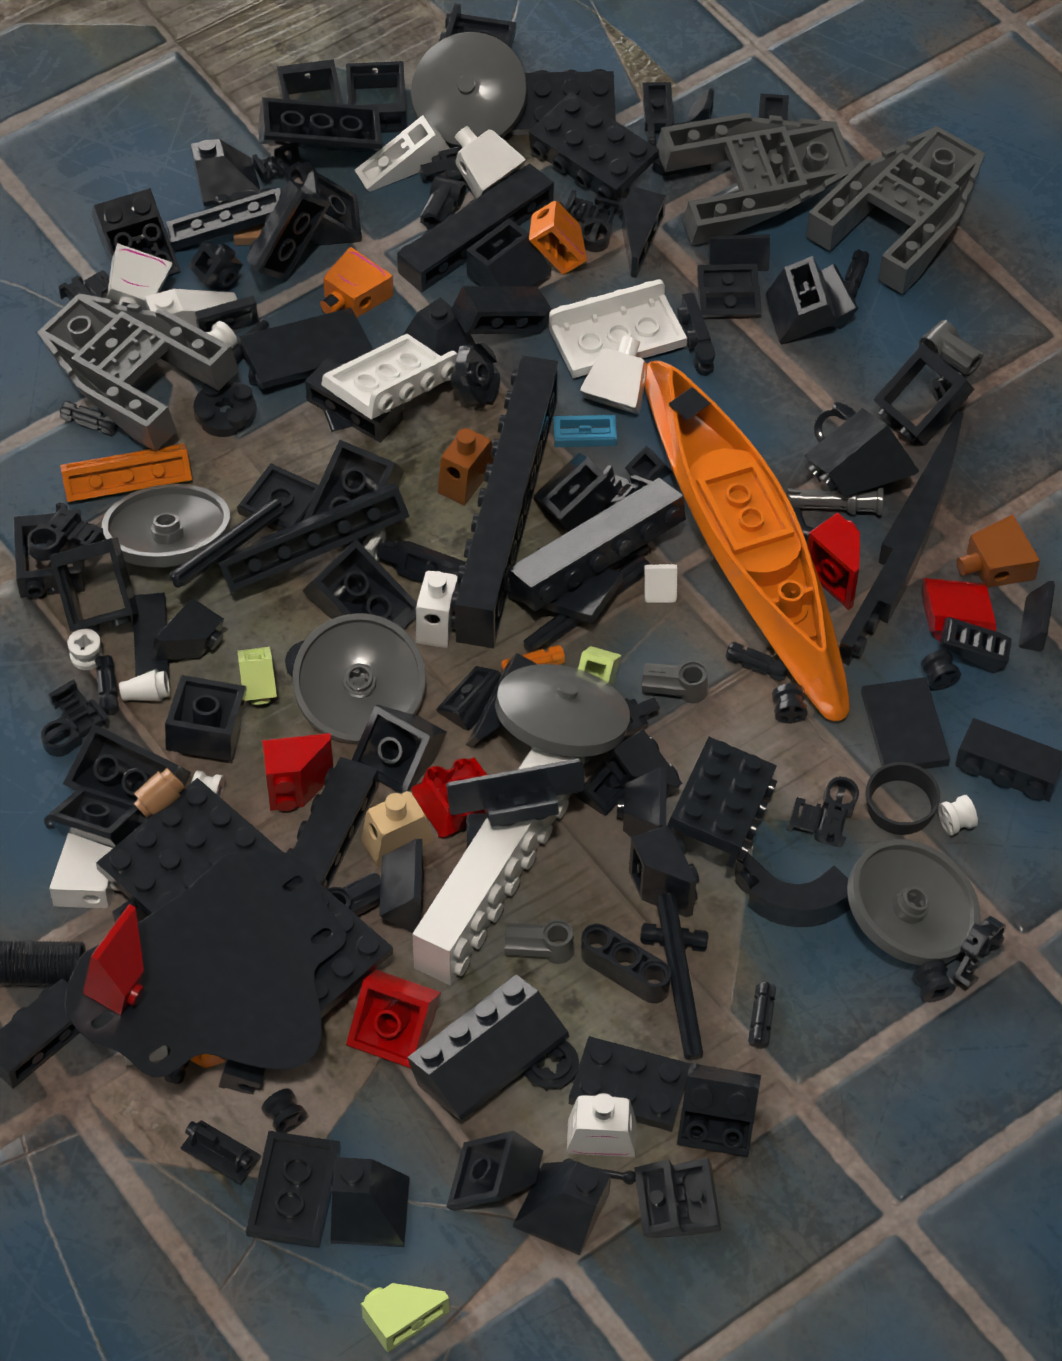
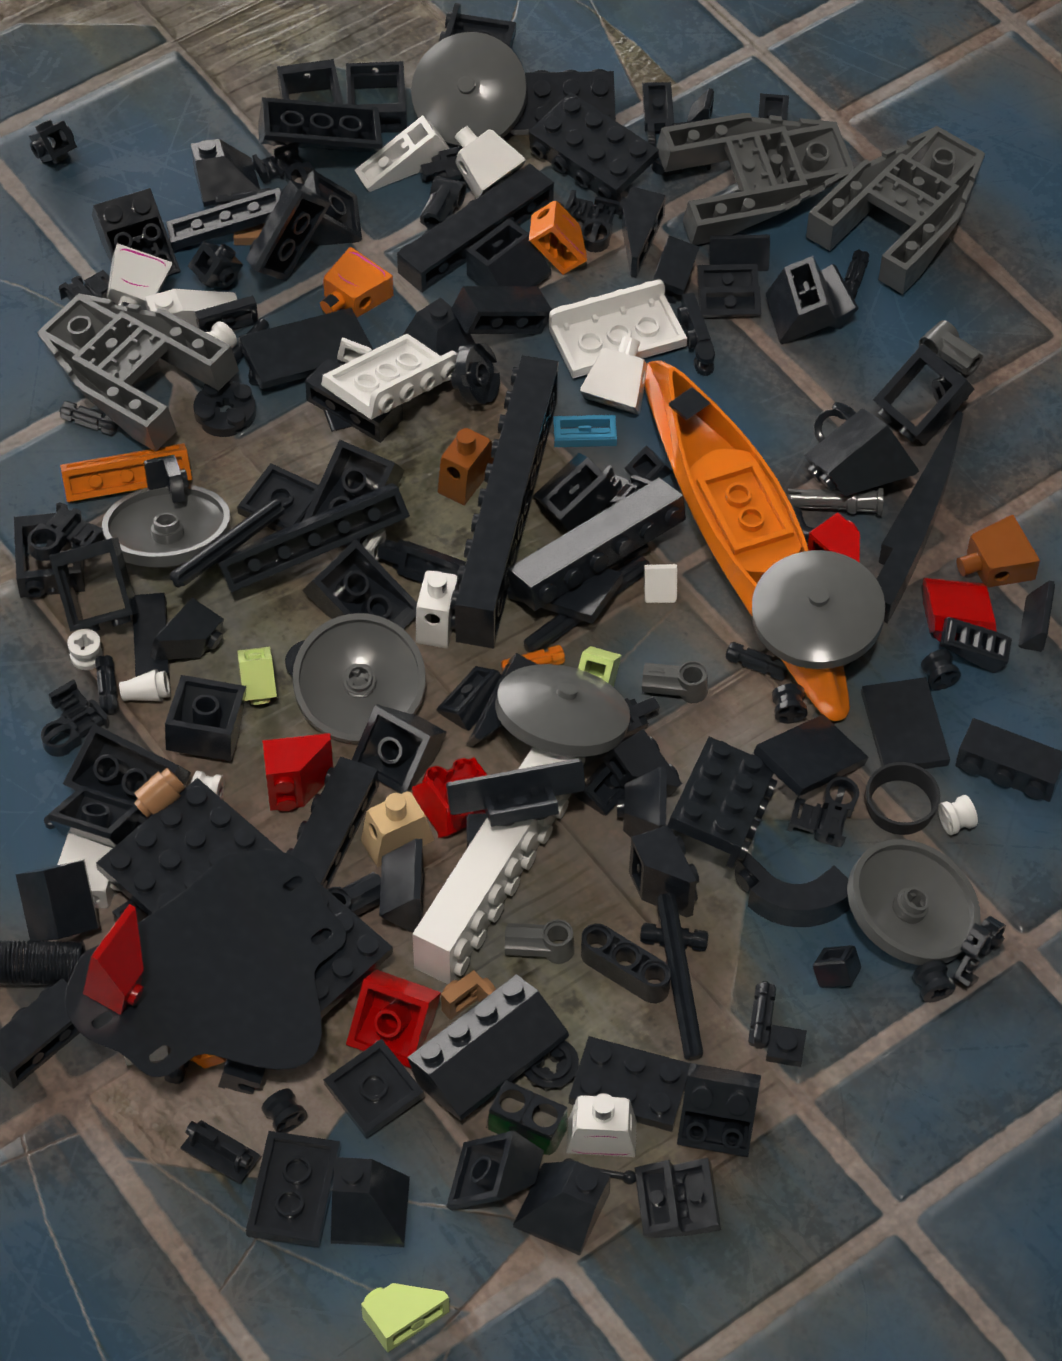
none -> black slope [15,859,99,942]
none -> black brick [29,119,77,164]
none -> black bracket [144,455,189,503]
none -> black plate [323,1039,425,1139]
none -> white slope [337,337,372,363]
none -> medium nougat bracket [441,970,496,1020]
none -> black piece [486,1080,568,1155]
none -> black hinge [652,235,700,304]
none -> dark grey dish [752,550,885,669]
none -> black tile [753,714,869,797]
none -> black plate [766,1024,807,1067]
none -> black slope [813,945,861,988]

